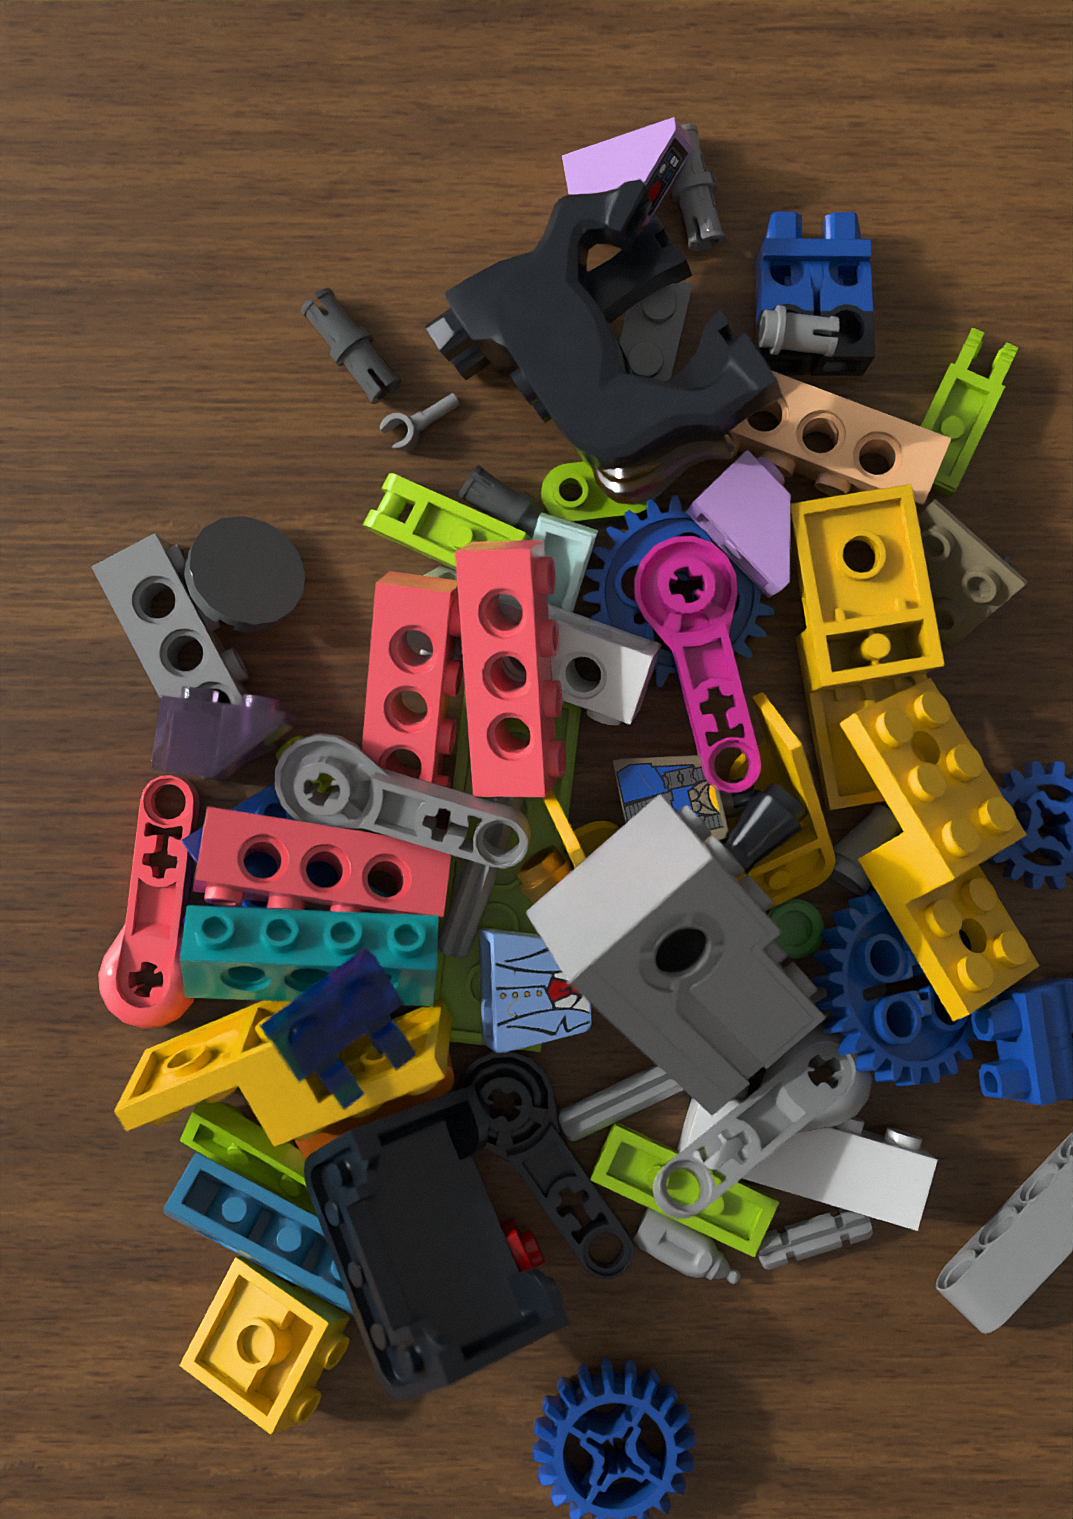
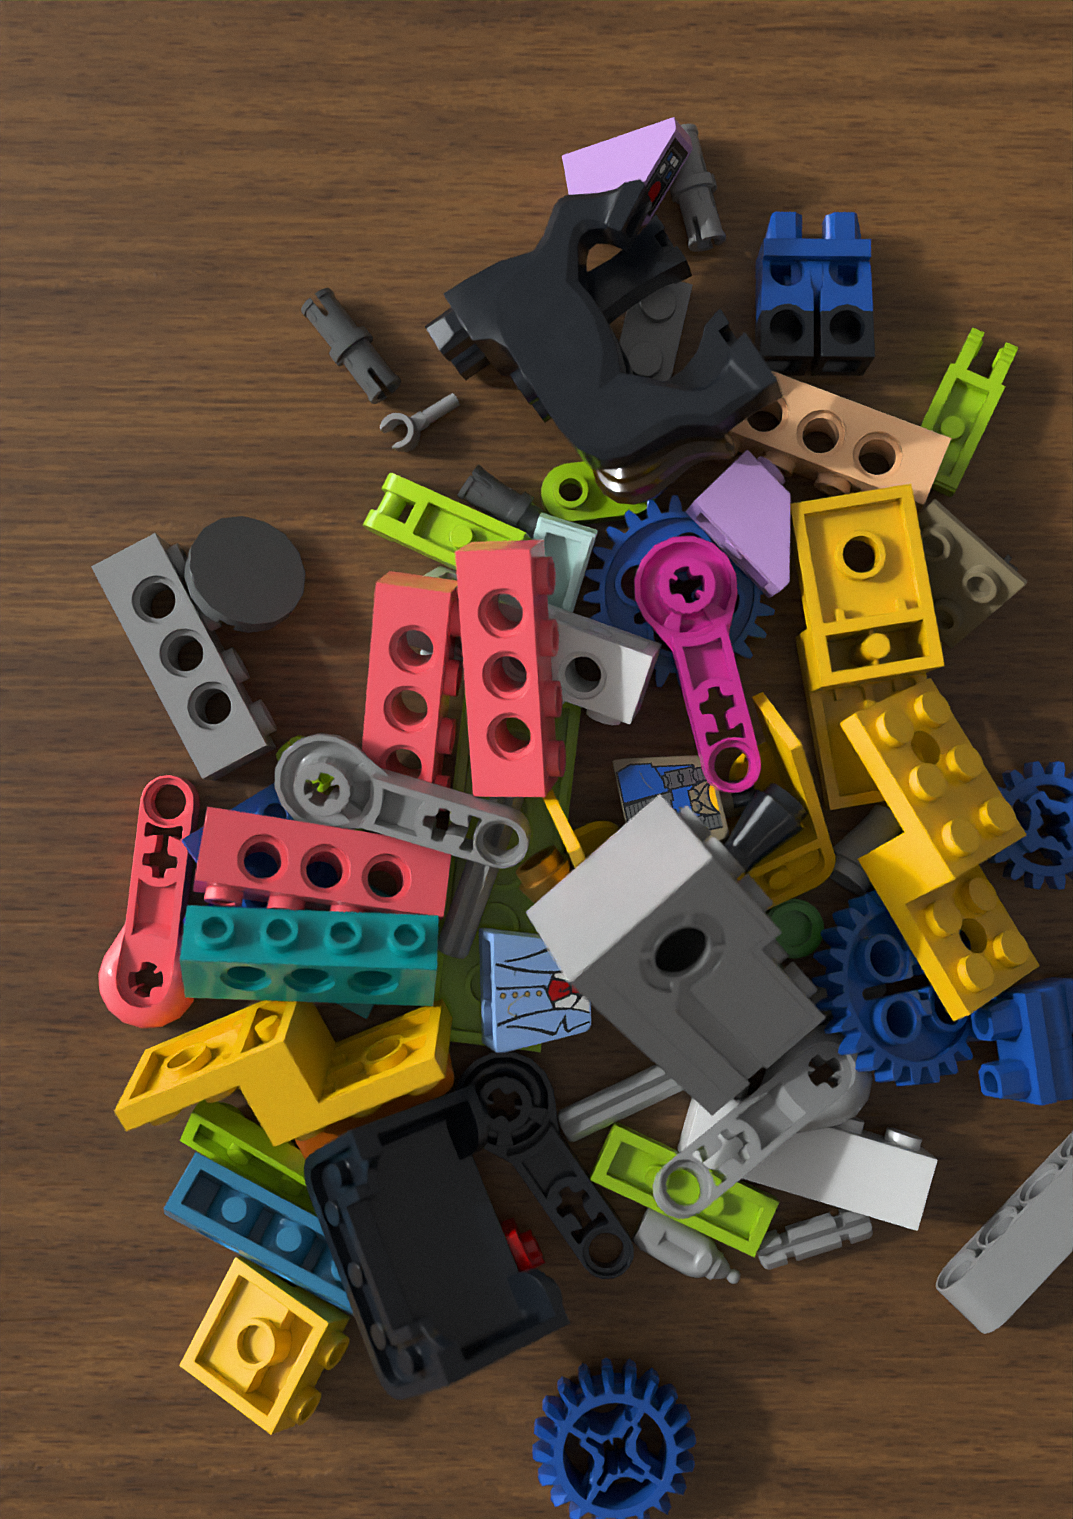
clear purple slope [150,686,295,780] -> none
clear blue plate [259,948,416,1110] -> none
light grey pin [758,305,839,357] -> none

